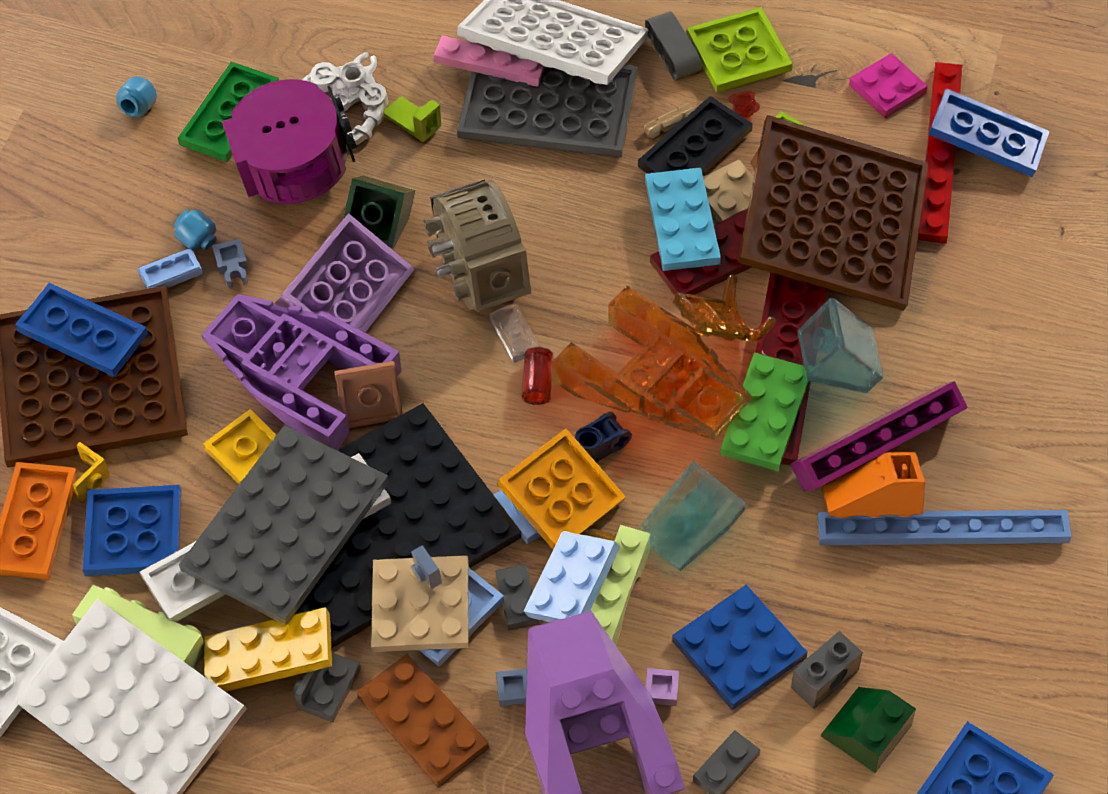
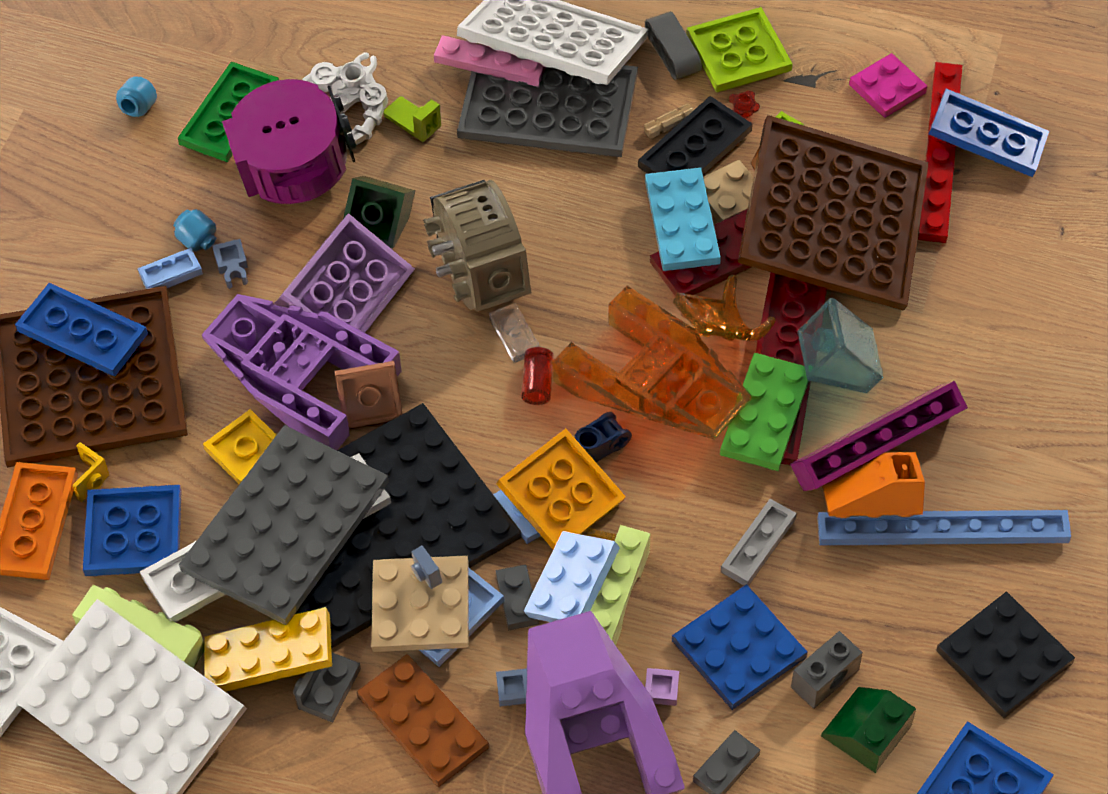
clear light blue slope [637,460,749,571] -> none
none -> light grey plate [721,499,797,586]
none -> black plate [936,591,1075,718]

